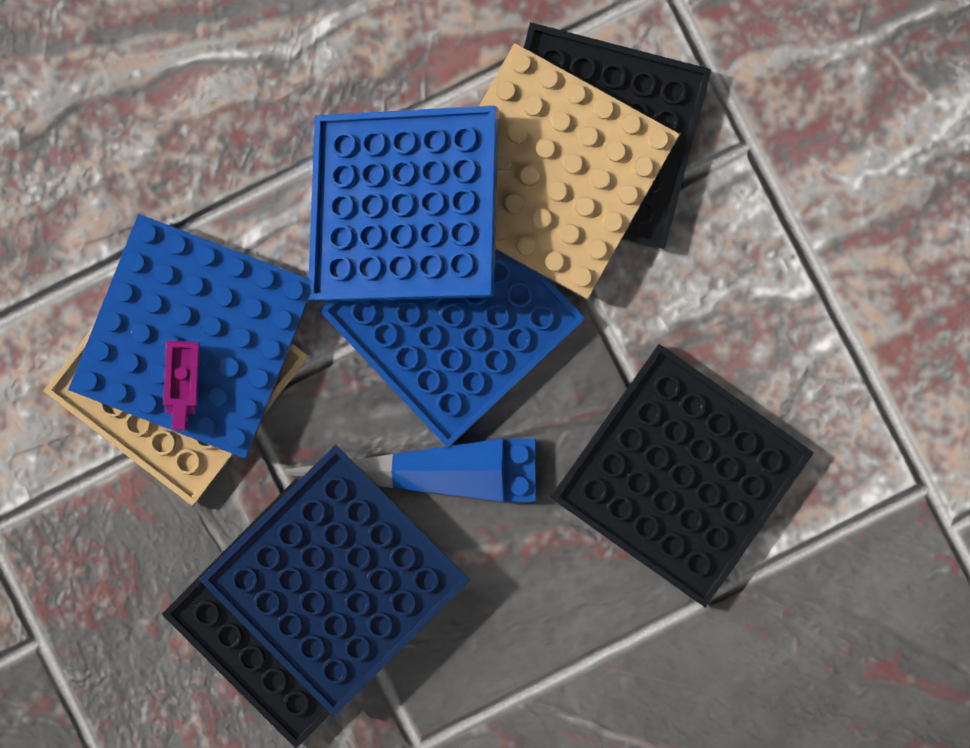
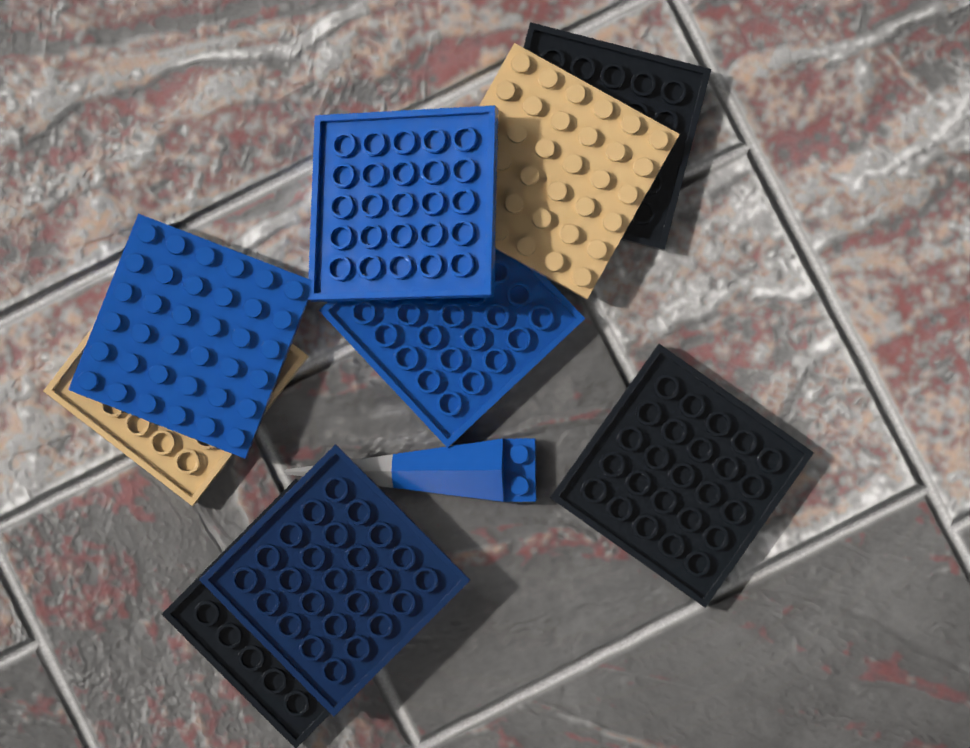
magenta hinge [163,341,200,431] -> none

